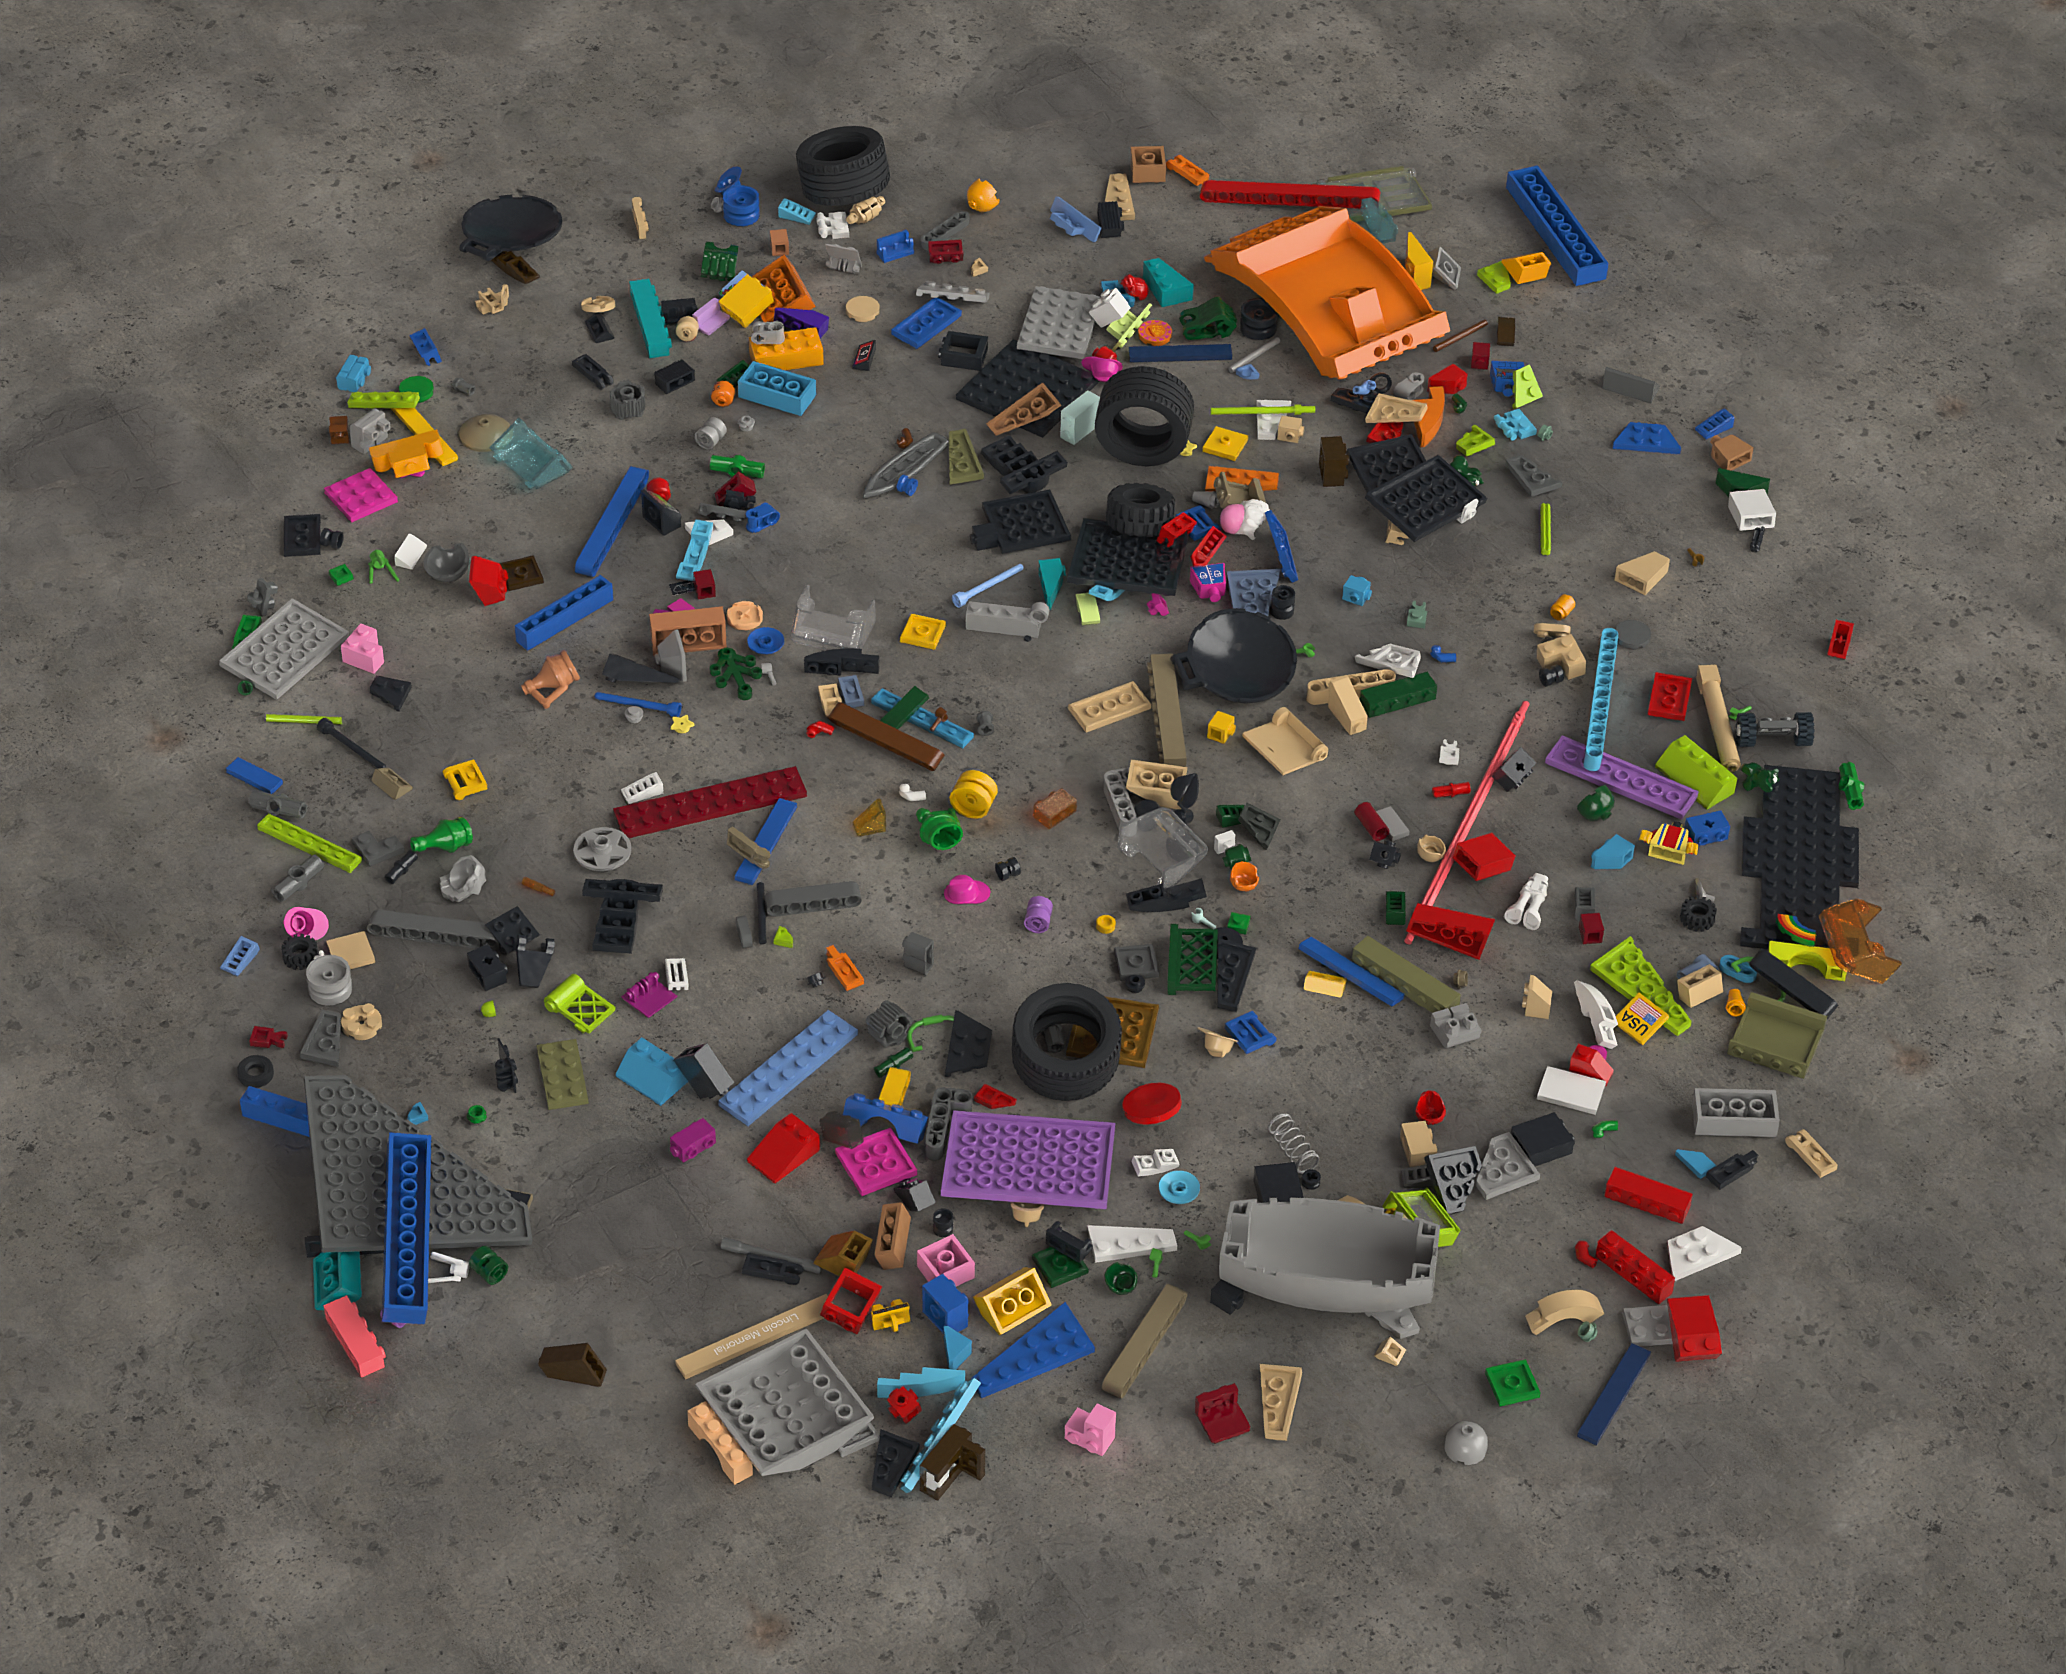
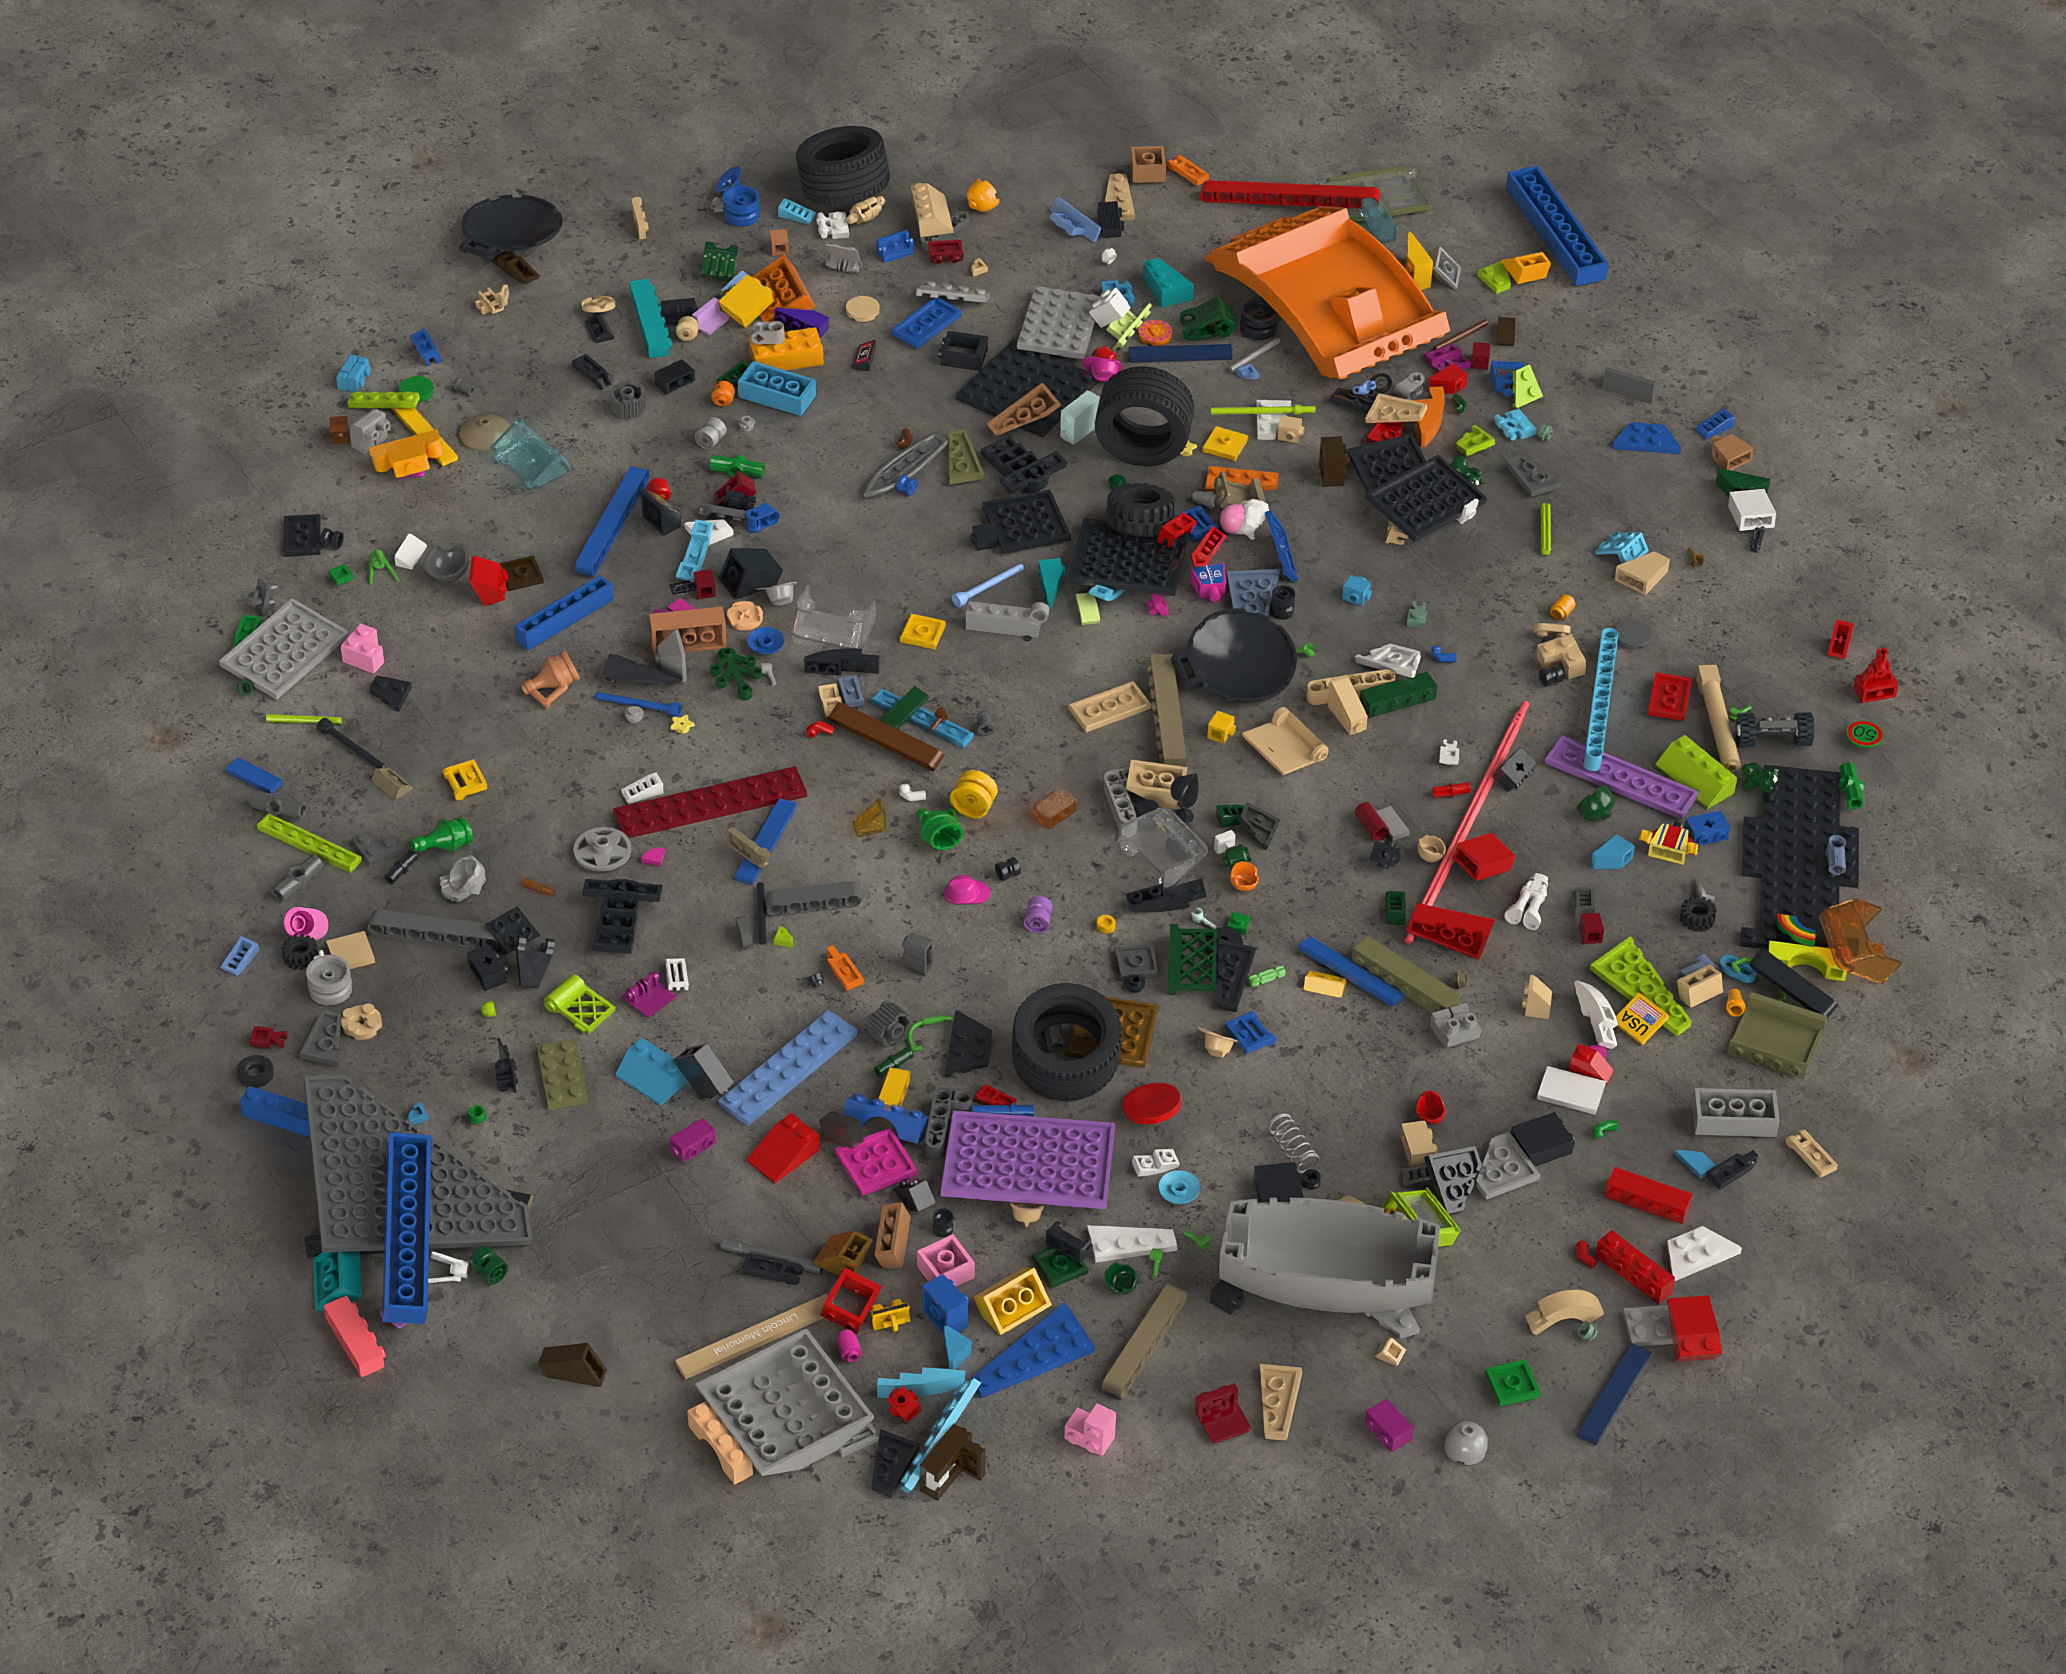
dark pink plate [324,468,398,523] -> none
red hair [1121,274,1149,301] -> none
none -> dark pink tile [641,848,665,866]
none -> black slope [718,548,783,599]
none -> light grey piece [756,582,797,606]
none -> dark pink brick [836,1330,862,1362]
none -> tan slope [911,183,954,237]
none -> blue pin [973,1103,1034,1117]
none -> white plate [1102,248,1117,264]
none -> dark green plate [1108,474,1126,489]
none -> bright green axle [1248,965,1286,987]
none -> magenta brick [1365,1399,1414,1452]
none -> magenta slope [1423,344,1471,373]
none -> medium azure bracket [1595,531,1649,564]
none -> sand blue piece [1825,835,1846,875]
none -> piece [1846,720,1884,748]
none -> red brick [1853,648,1899,703]

